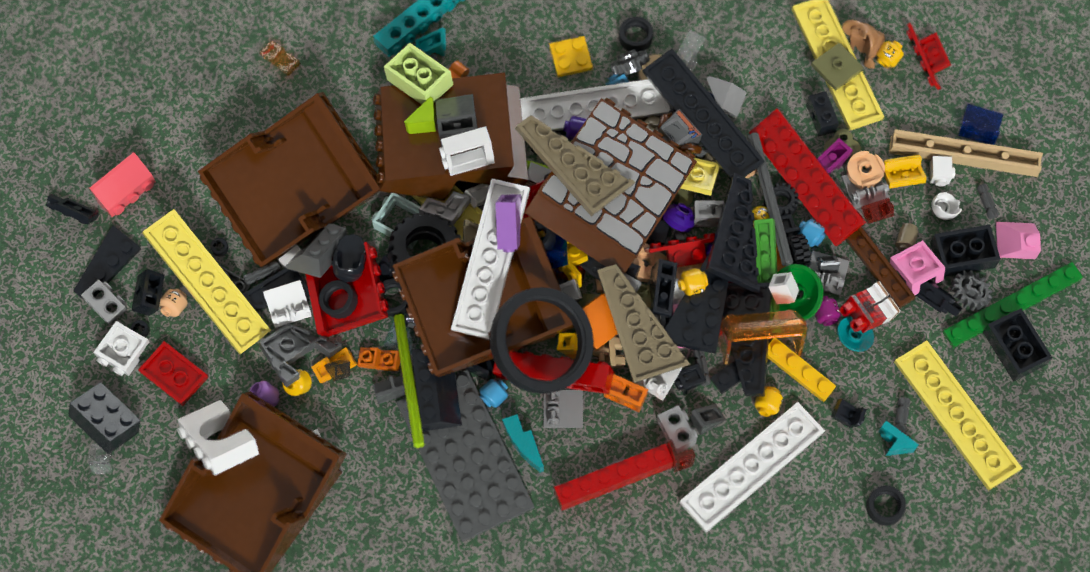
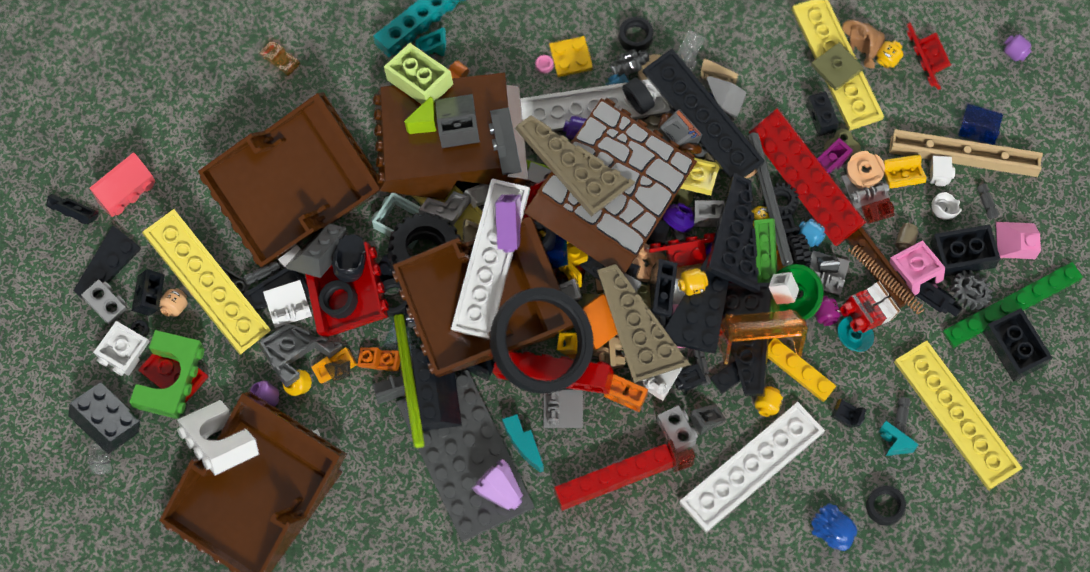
black bush [210,238,229,256] -> none
white window [439,126,495,176] -> none
dark azure head [479,379,508,408] -> none
none -> bright green arch [129,330,204,419]
none -> lavender cone [472,459,523,510]
none -> dark grey bracket [489,107,522,176]
none -> bright pink tile [535,55,554,74]
none -> black tyre [622,77,655,115]
none -> tan slope [700,59,738,85]
none -> blue hair [811,504,857,551]
none -> medium nougat piece [848,245,924,314]
none -> medium lavender head [1004,34,1032,61]

